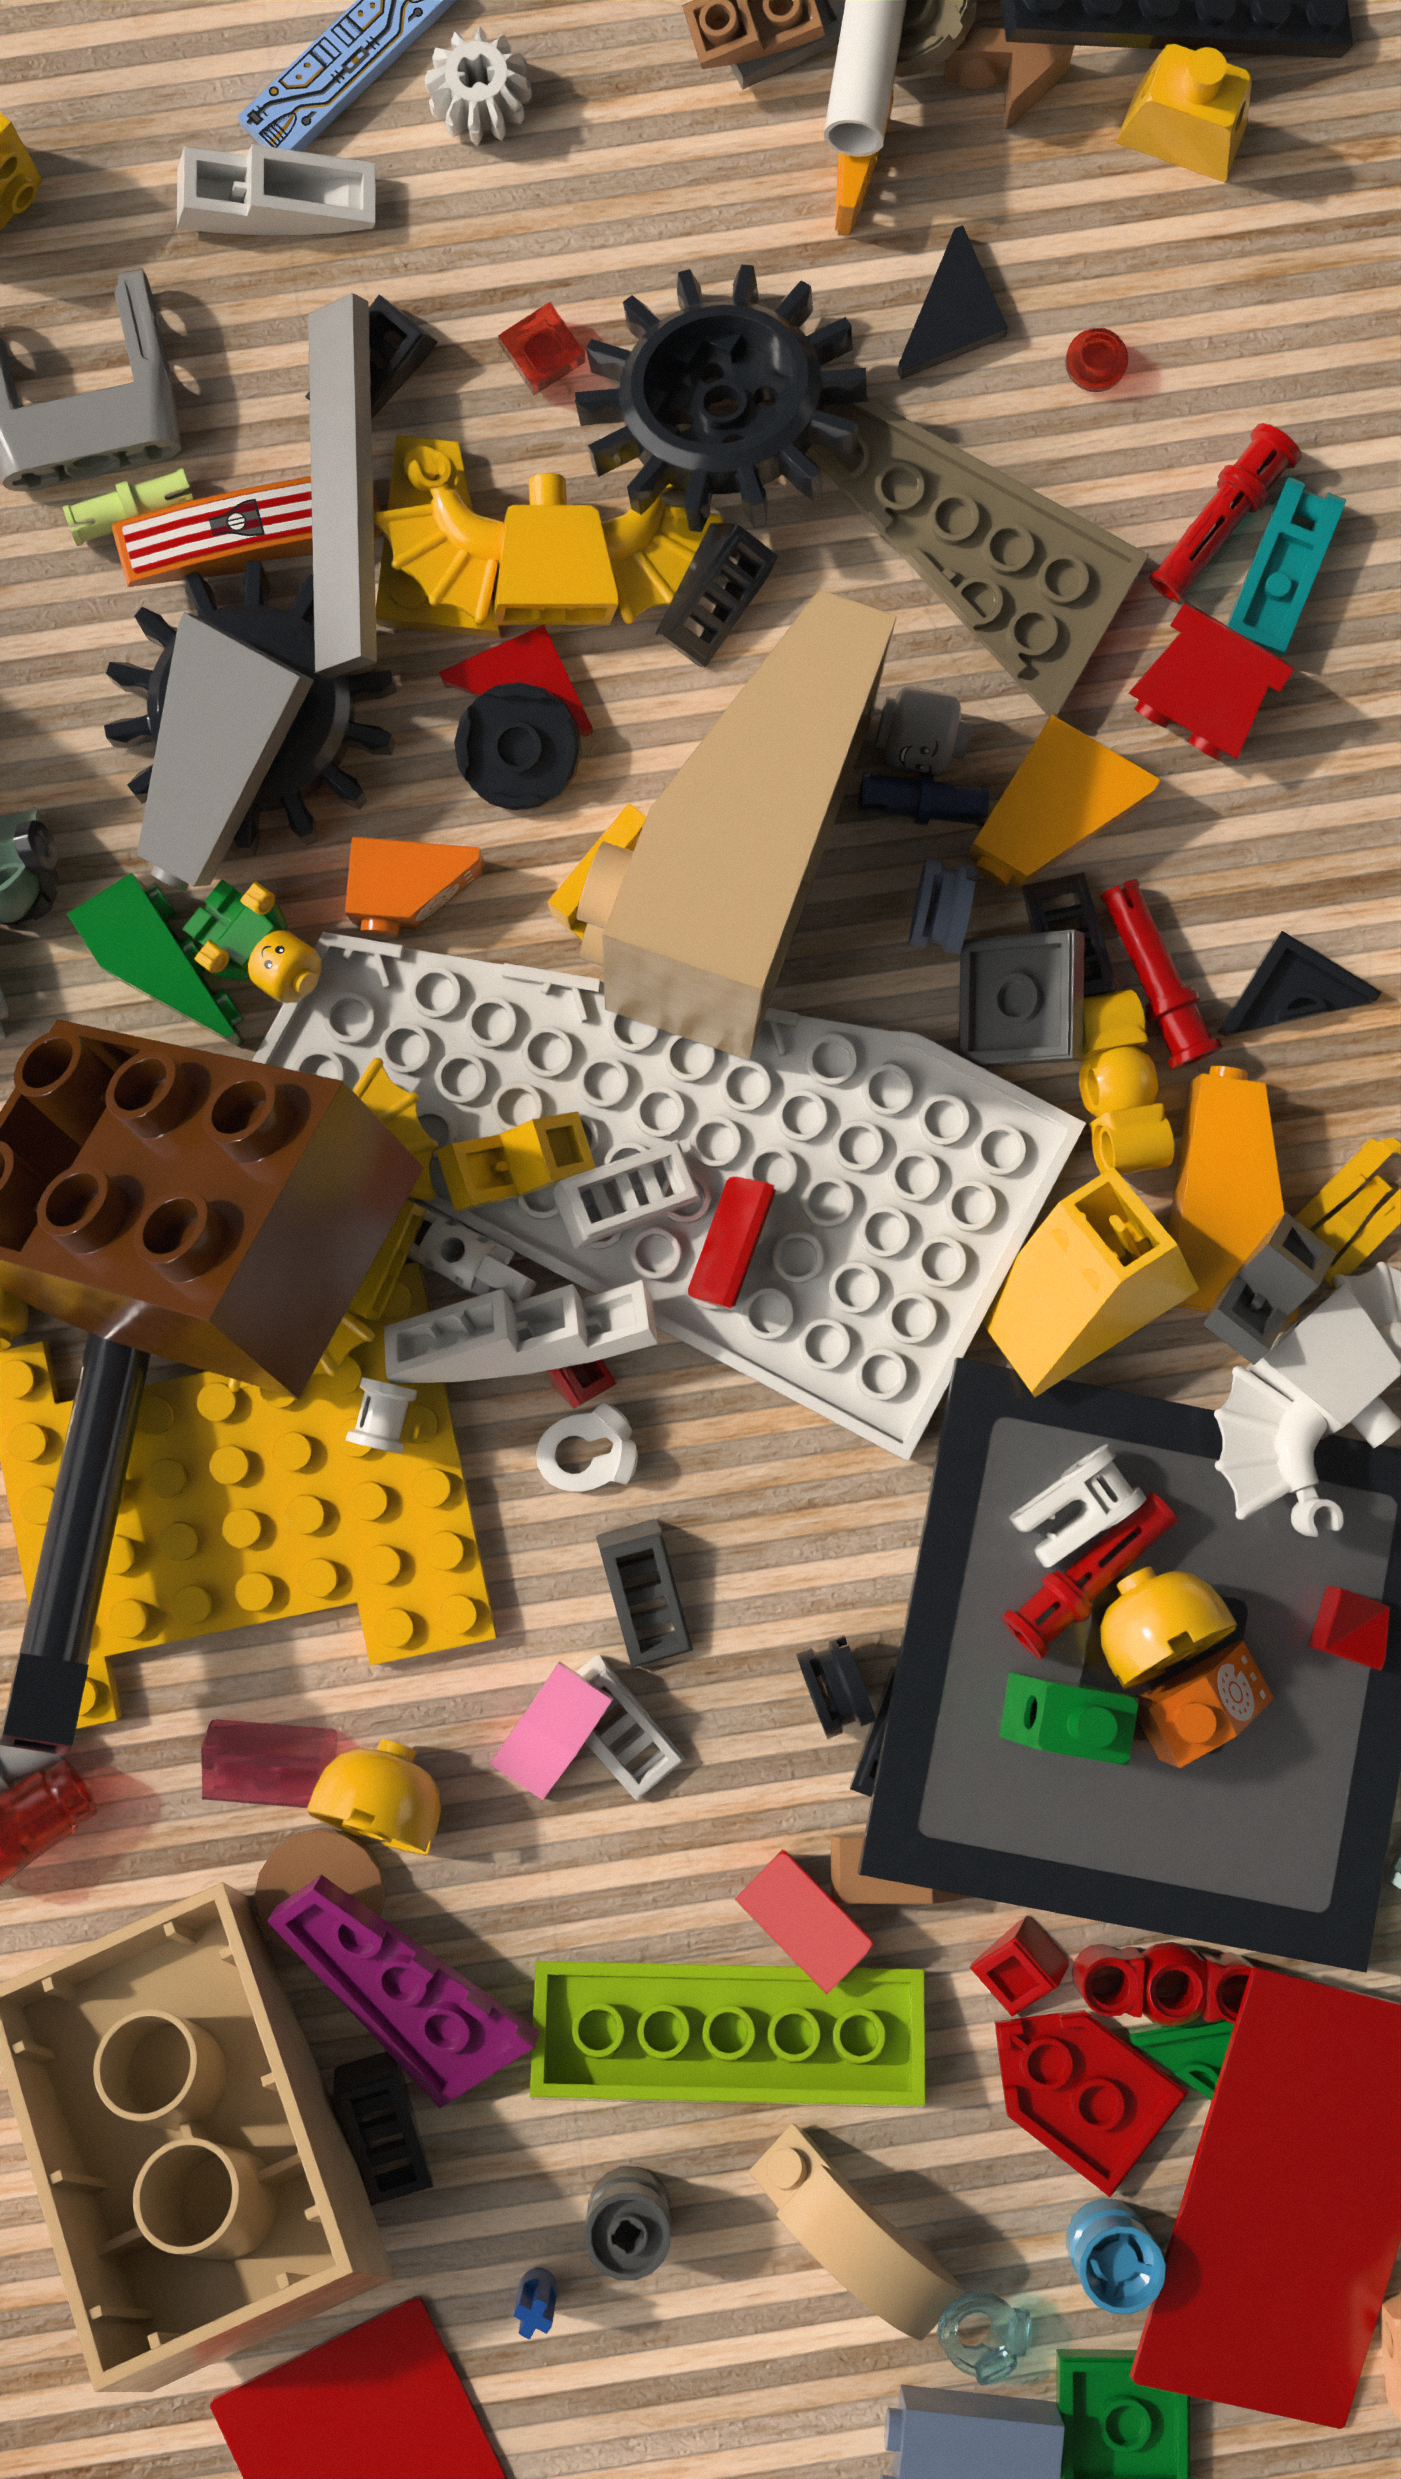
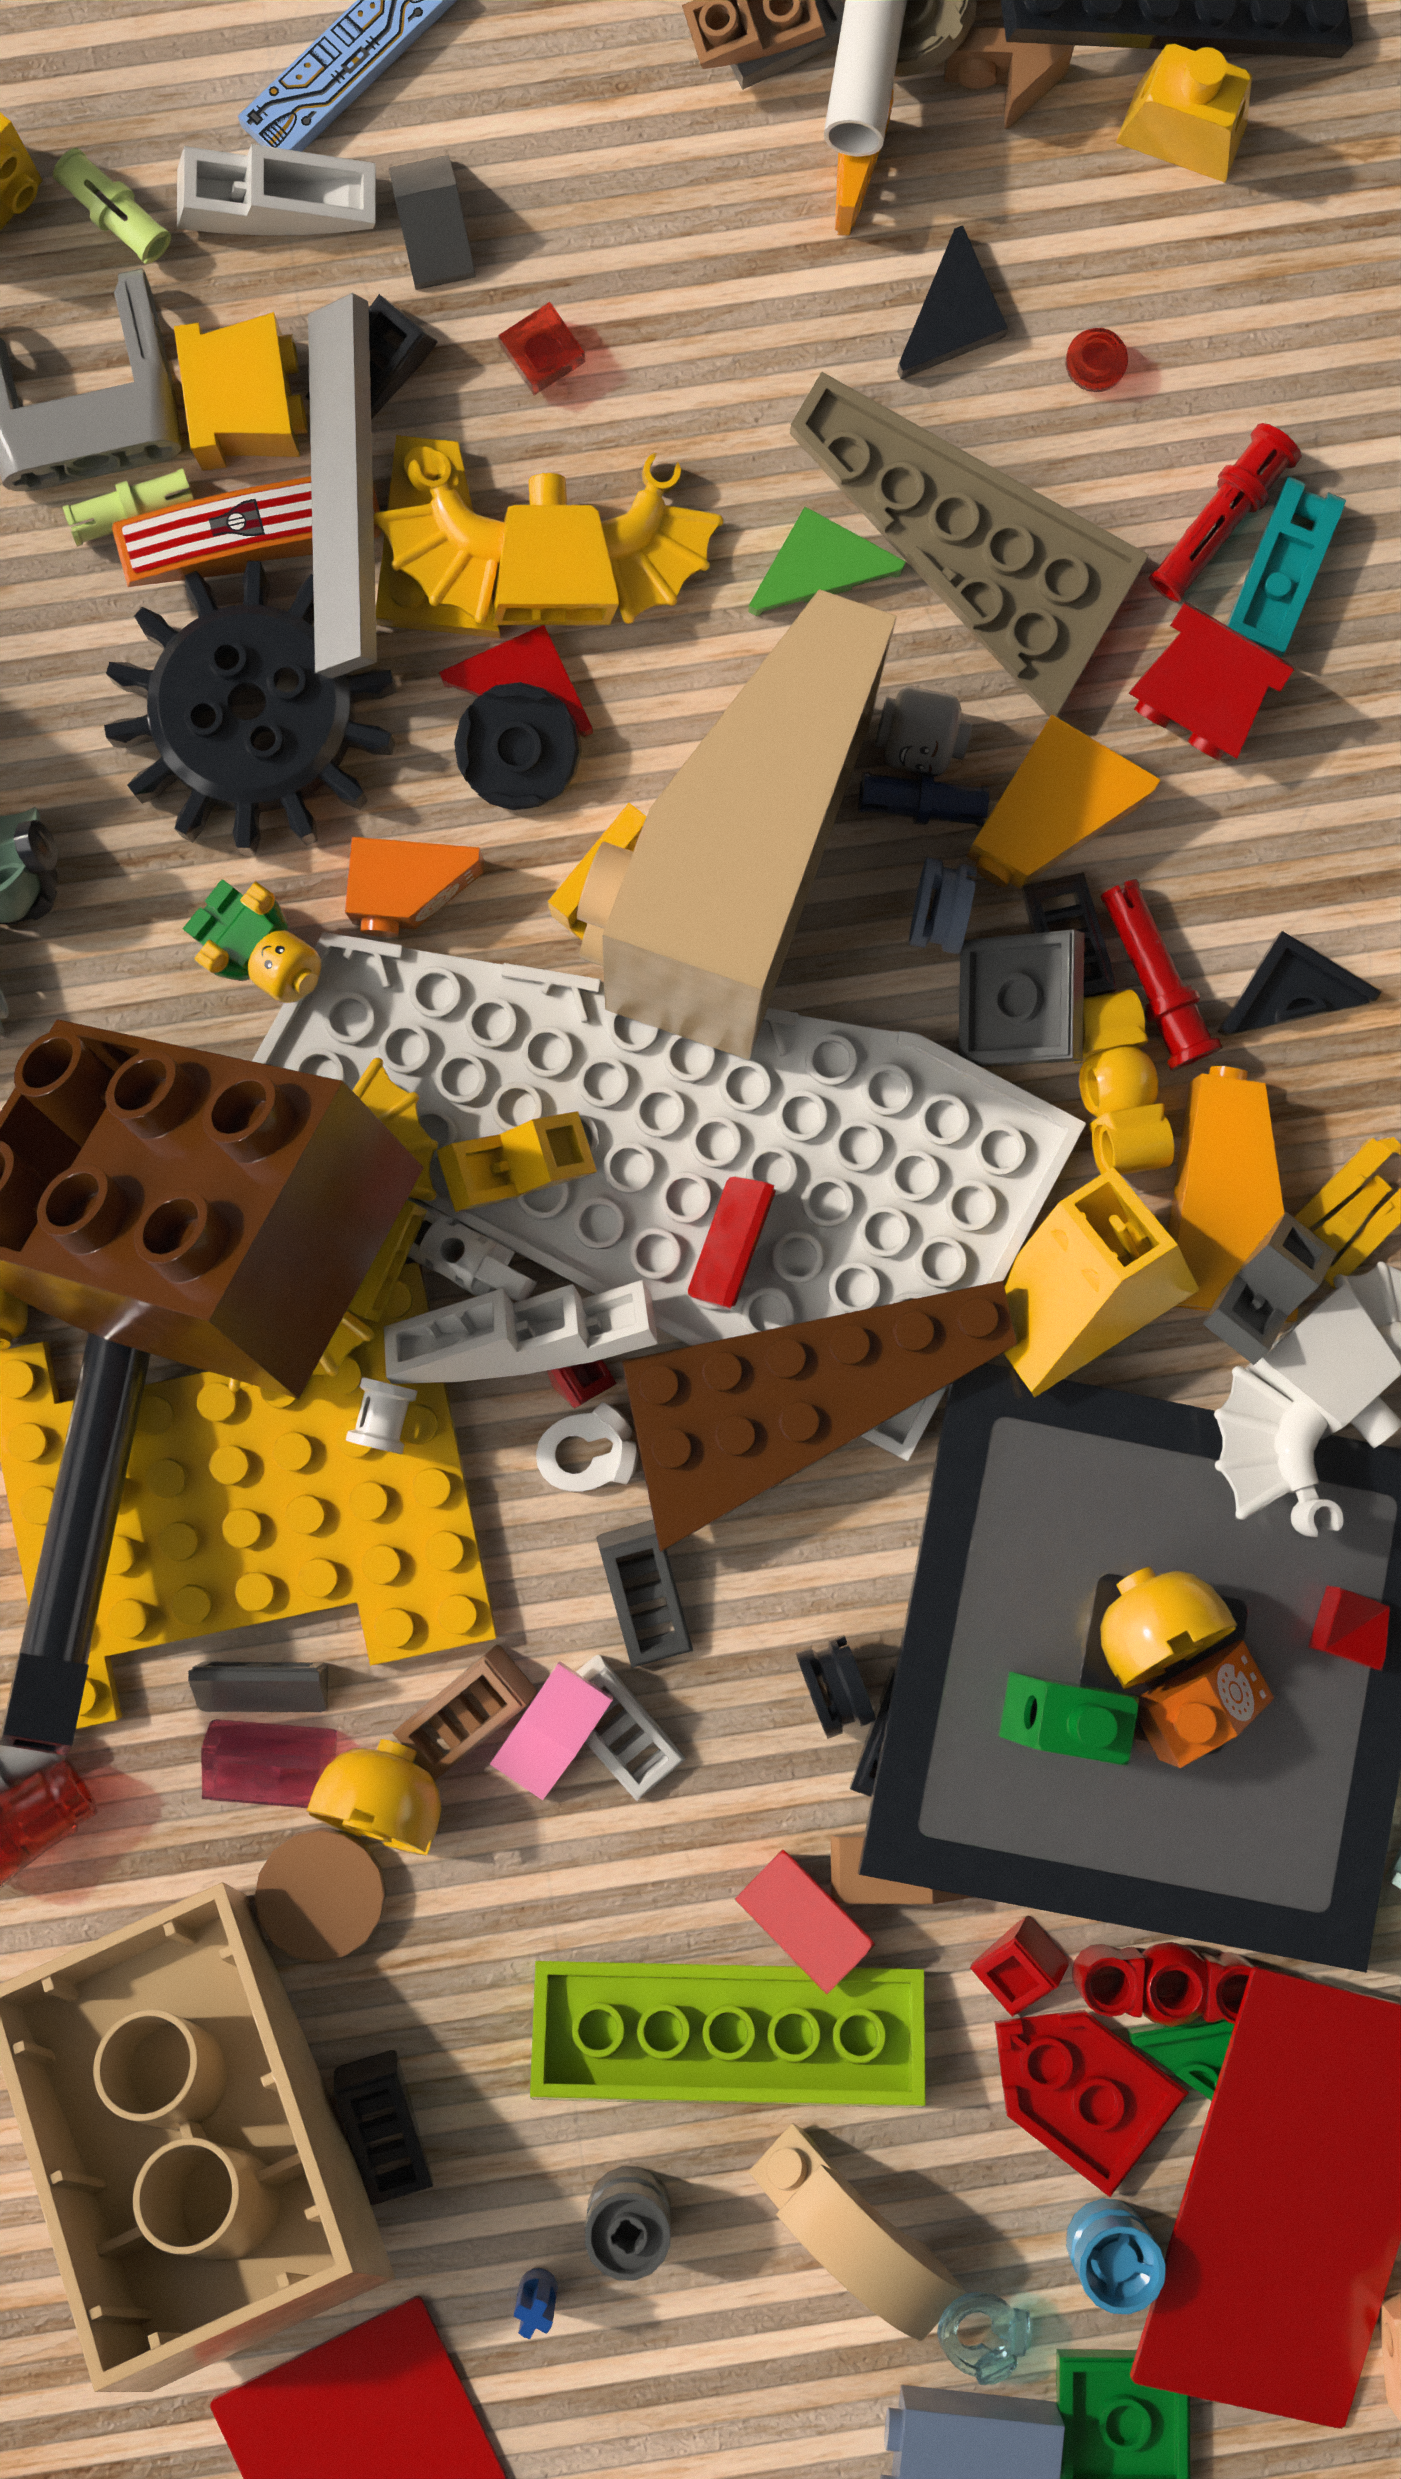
green slope [67,873,245,1047] -> none
light grey slope [137,612,314,891] -> none
magenta wing [267,1875,541,2108] -> none
white gear [425,26,532,146] -> none
white slope [553,1139,701,1249] -> none
black gear [575,264,868,532] -> none
black slope [655,523,778,667] -> none
red pin [1001,1492,1178,1660] -> none
white piece [1009,1444,1147,1567] -> none
none -> yellowish green pin [53,148,171,264]
none -> yellow hips [174,312,308,471]
none -> dark grey slope [188,1662,328,1712]
none -> dark grey slope [389,155,476,290]
none -> medium nougat slope [392,1645,537,1781]
none -> reddish brown wing [622,1280,1017,1552]
none -> bright green tile [748,507,906,616]

